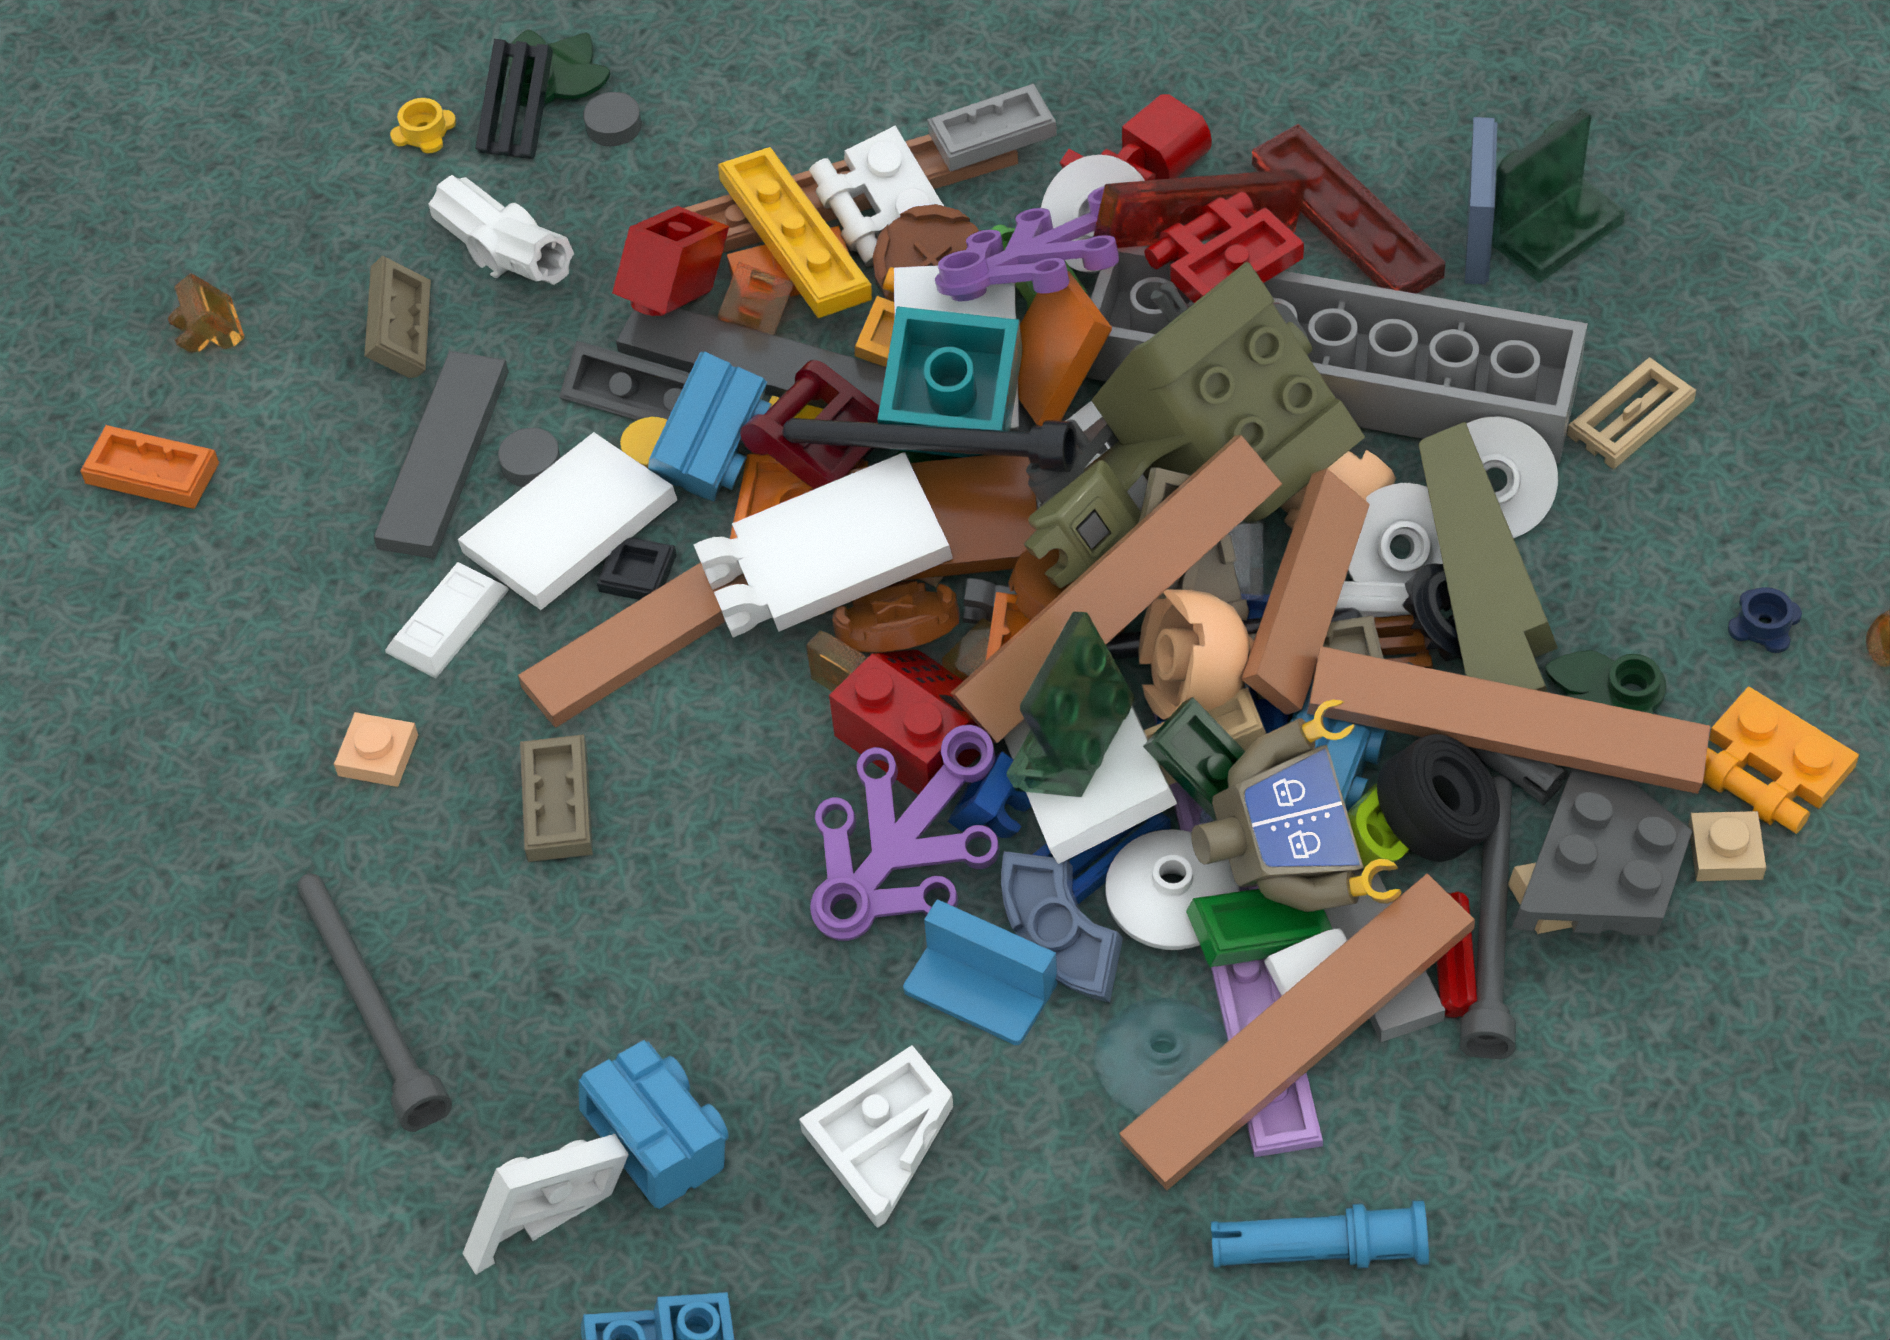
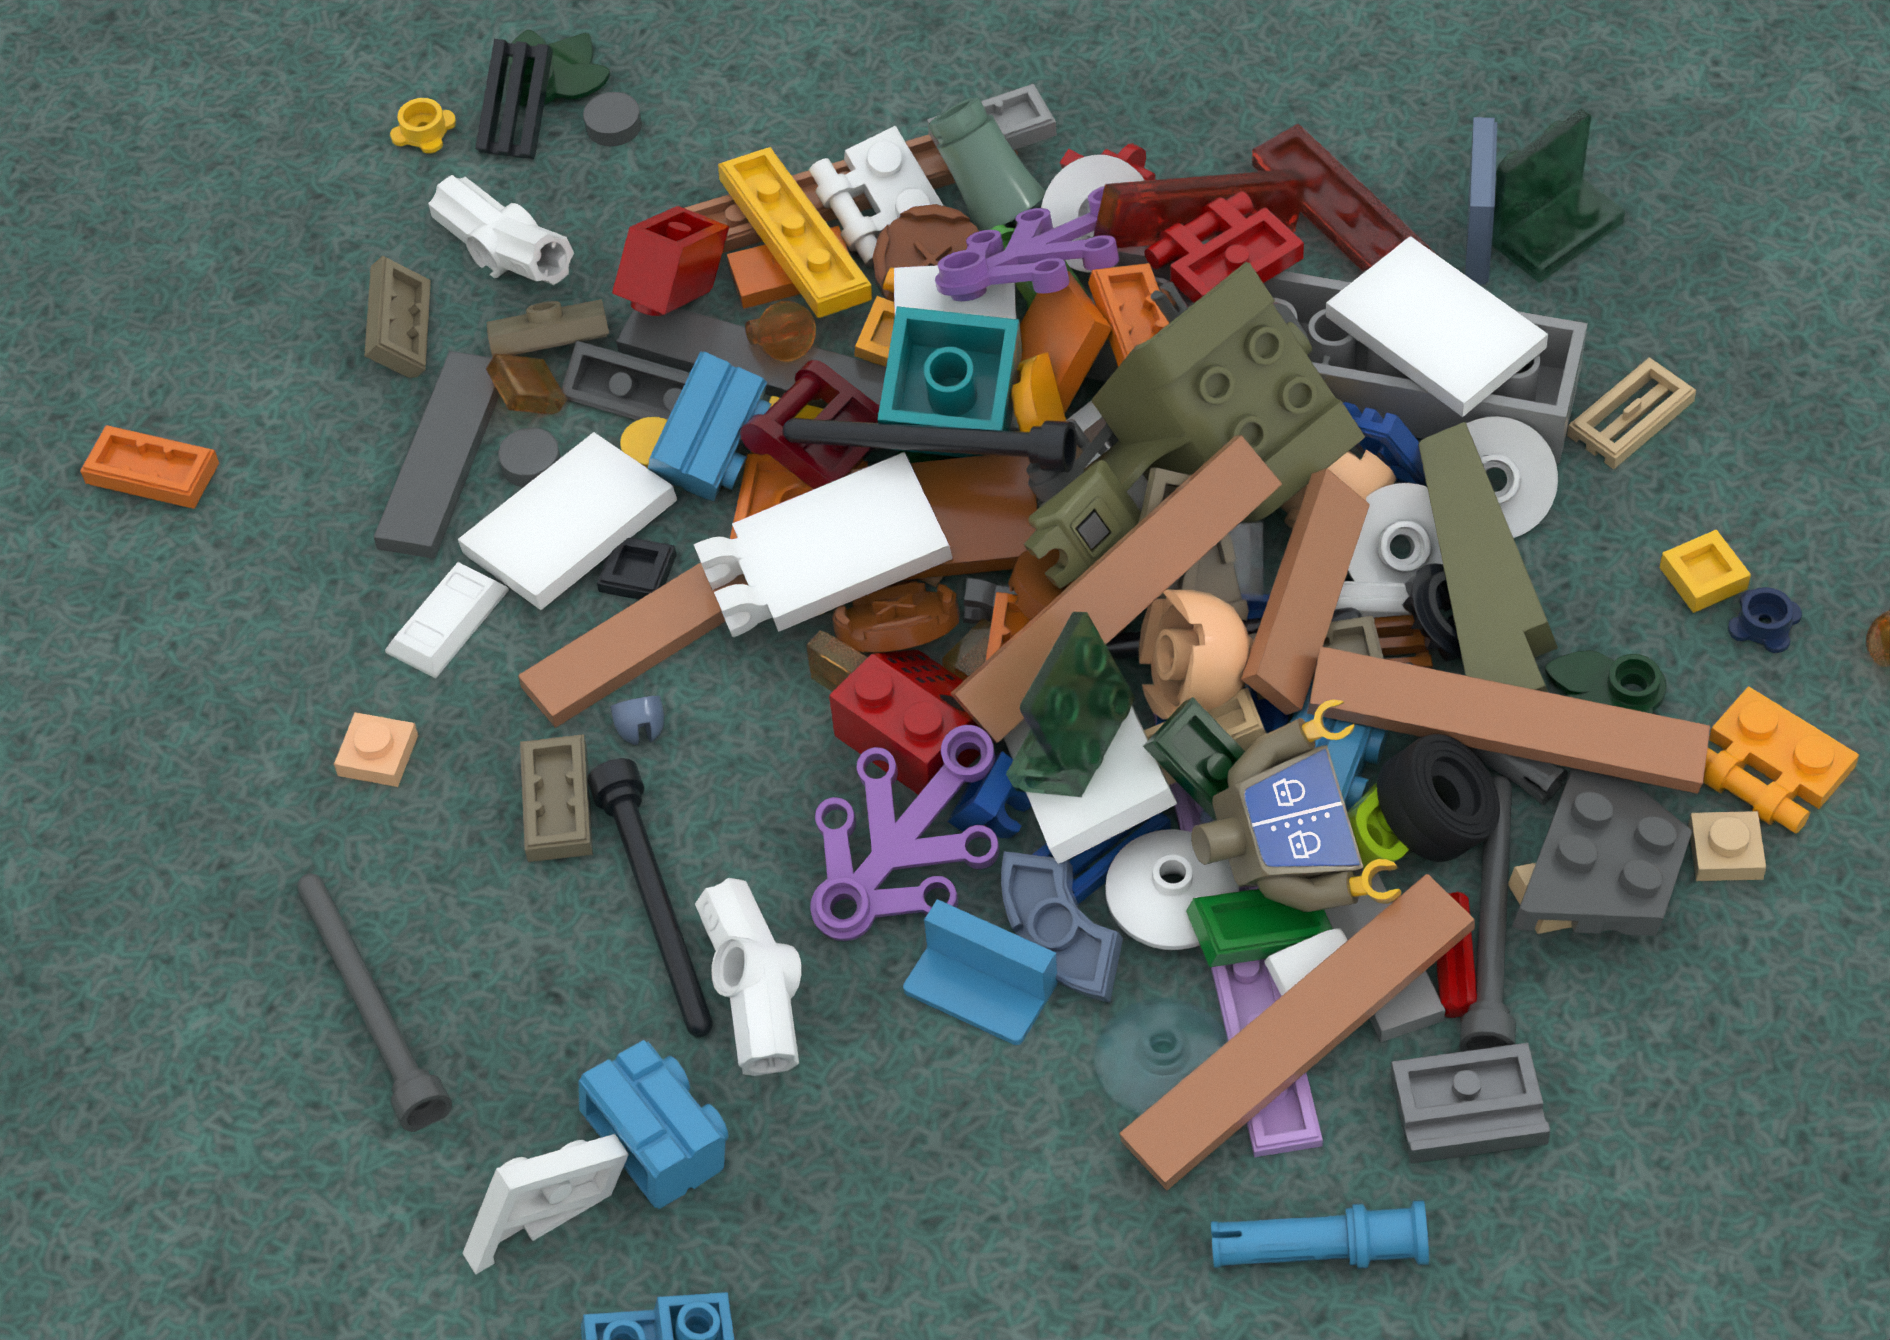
clear orange tile [168,273,245,352] -> none
clear orange tile [718,262,794,335] -> none
white wing [799,1045,953,1228] -> none
red piece [1122,94,1212,190] -> none
none -> dark tan plate [486,299,609,358]
none -> clear orange tile [486,354,567,414]
none -> black piece [587,758,713,1037]
none -> sand blue hinge [610,696,664,745]
none -> white piece [695,878,801,1076]
none -> clear orange plate [745,301,816,362]
none -> sand green plant [928,97,1046,231]
none -> light orange tile [1011,352,1066,432]
none -> orange plate [1088,263,1169,367]
none -> white tile [1326,236,1548,417]
none -> blue tile [1343,402,1427,487]
none -> flat silver plate [1390,1043,1550,1164]
none -> yellow plate [1659,529,1751,613]

